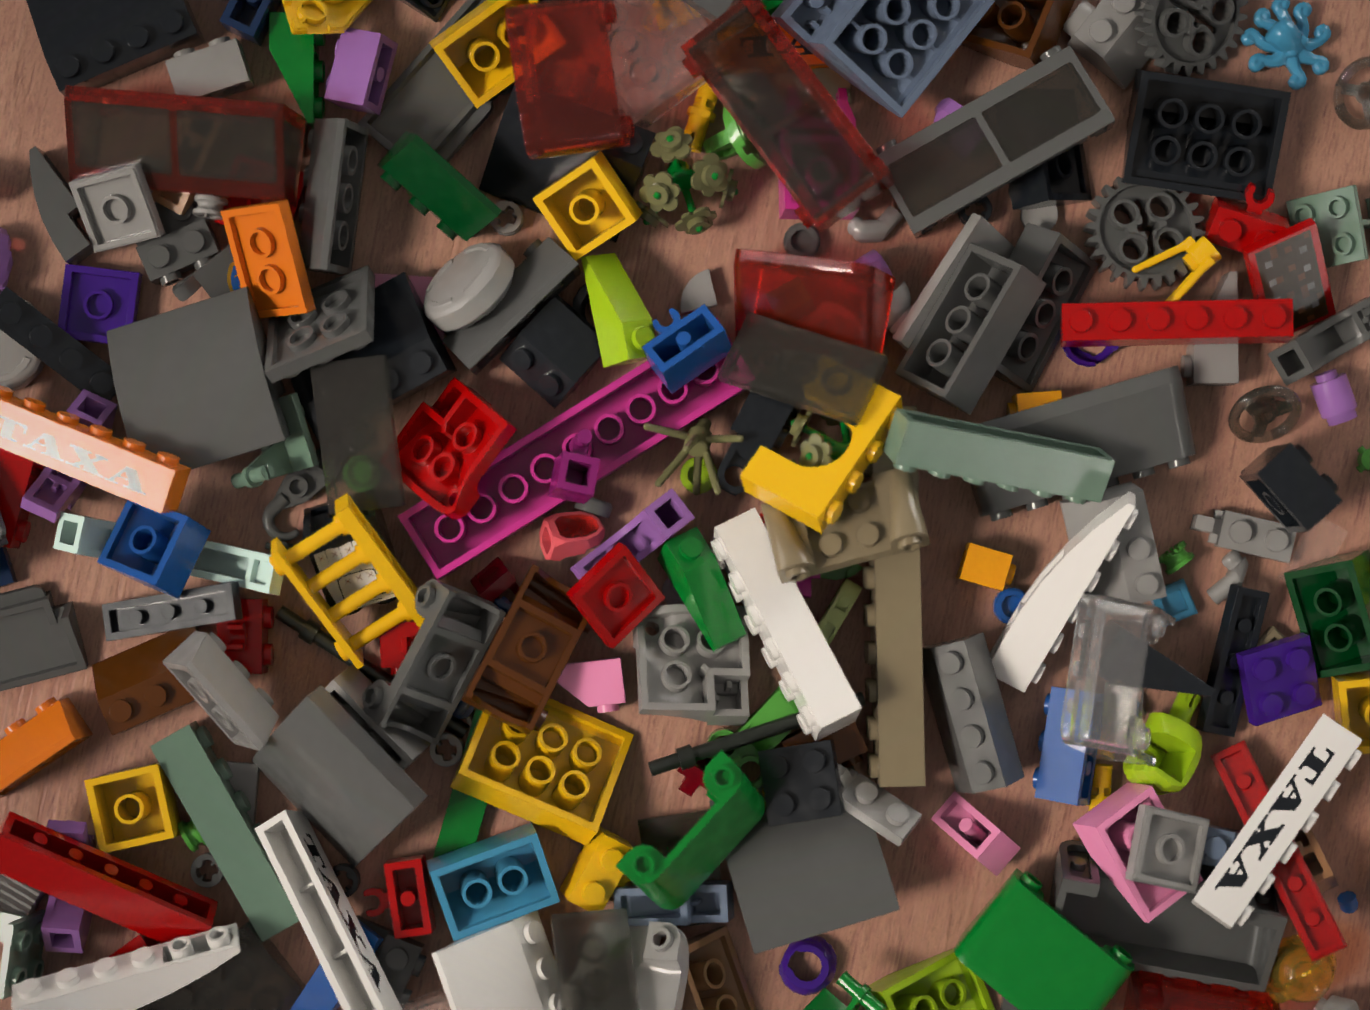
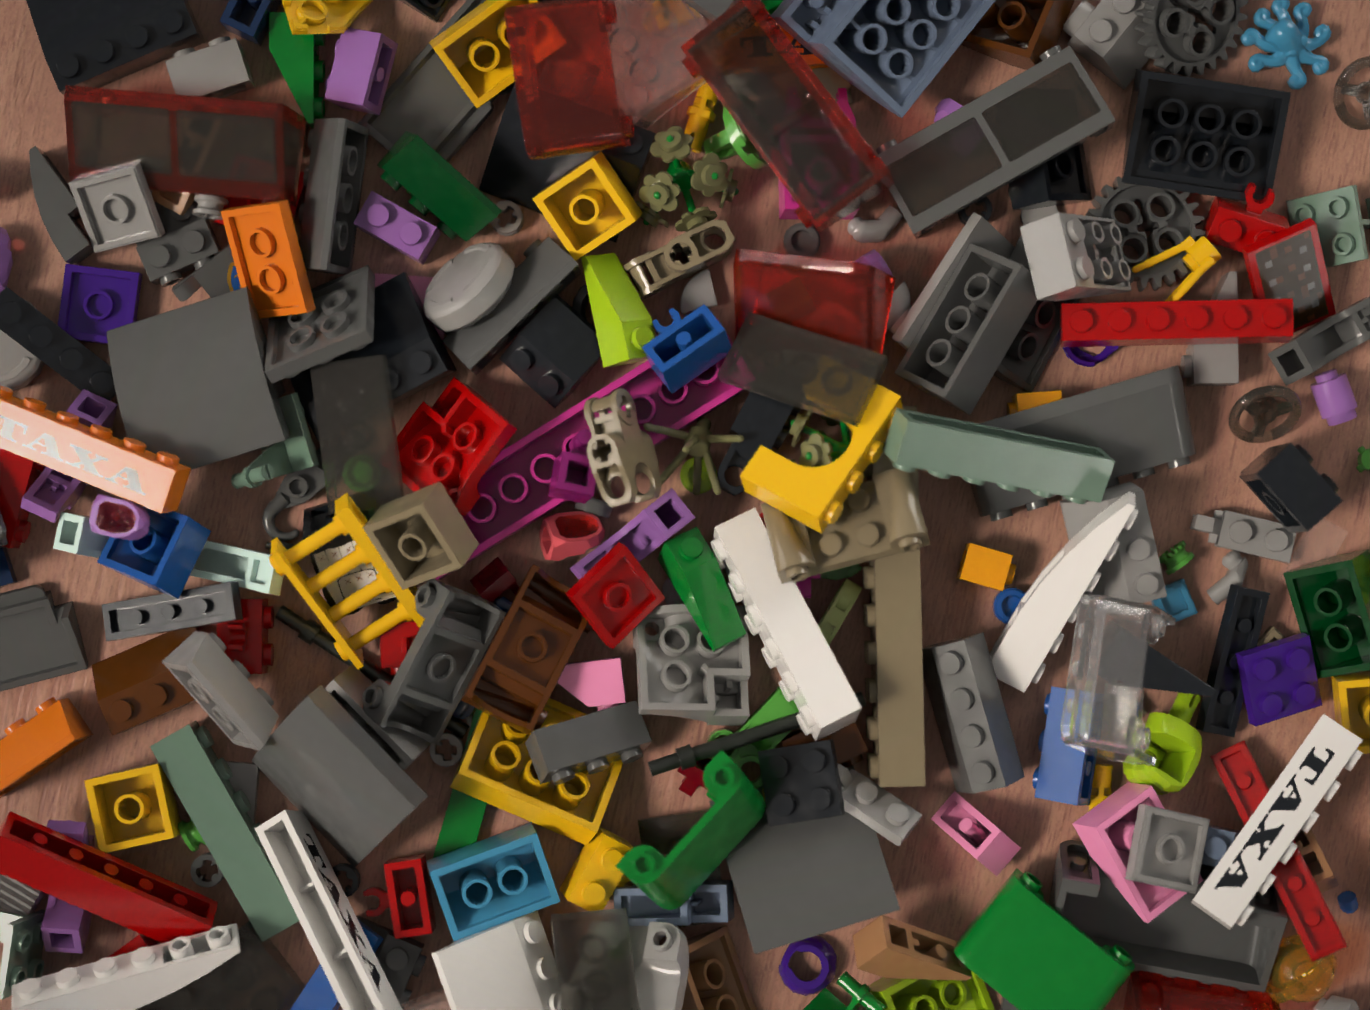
none -> rock [89,494,150,540]
none -> medium lavender brick [354,191,441,265]
none -> dark tan brick [363,482,479,590]
none -> dark grey brick [525,700,652,785]
none -> dark tan piece [584,388,662,508]
none -> dark tan piece [623,220,735,300]
none -> medium nougat slope [853,915,972,980]
none -> light grey slope [1020,212,1132,301]

